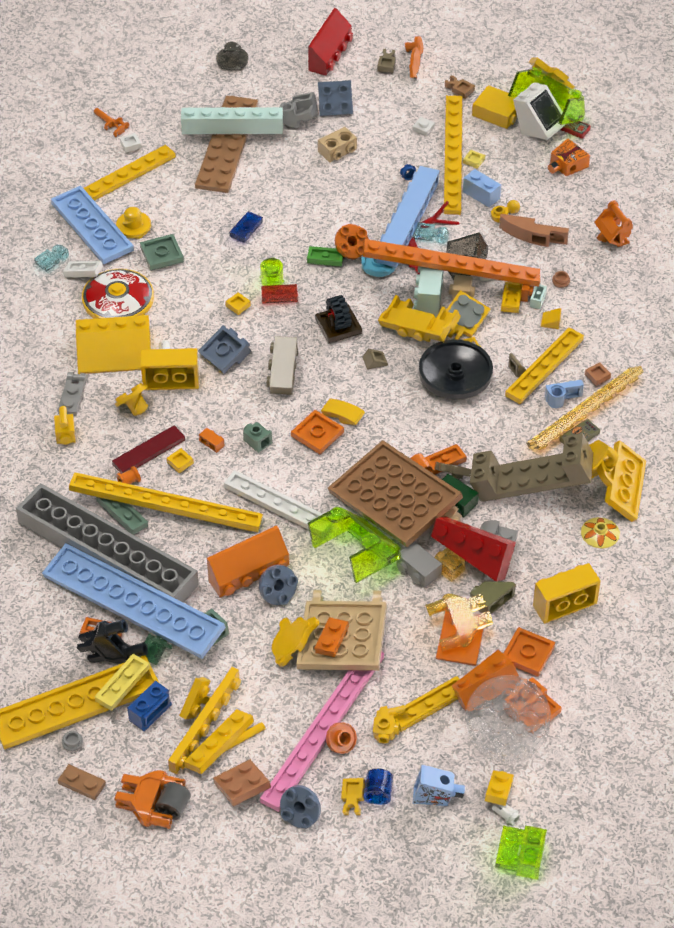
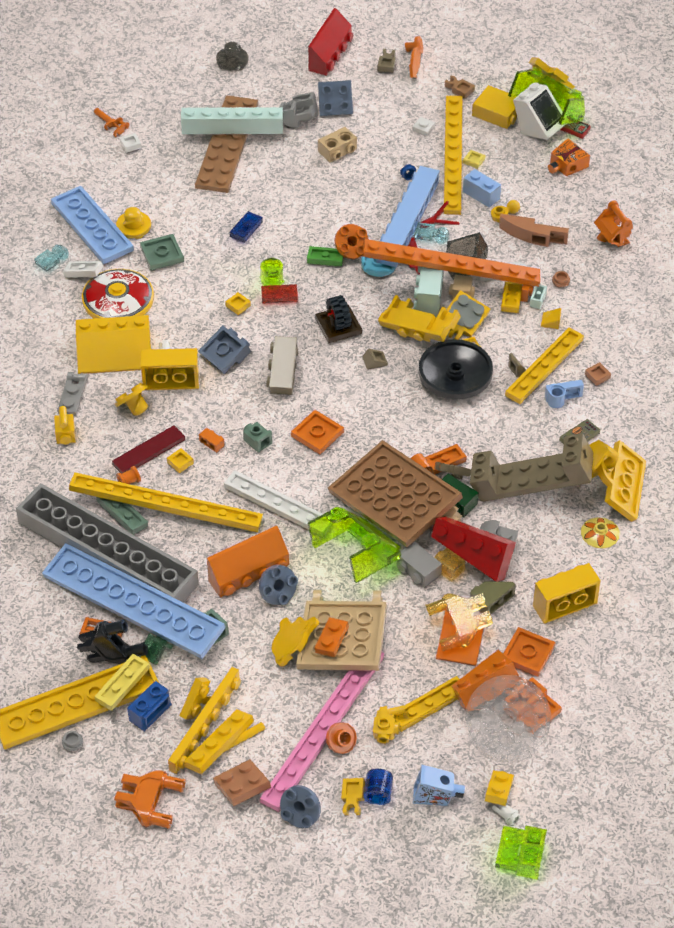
medium nougat plate [58,764,106,800] -> none
yellow plate [83,144,176,201] -> none
dark grey piece [155,782,191,820] -> none
yellow slope [321,398,365,425] -> none
clear yellow plate [526,366,644,450] -> none

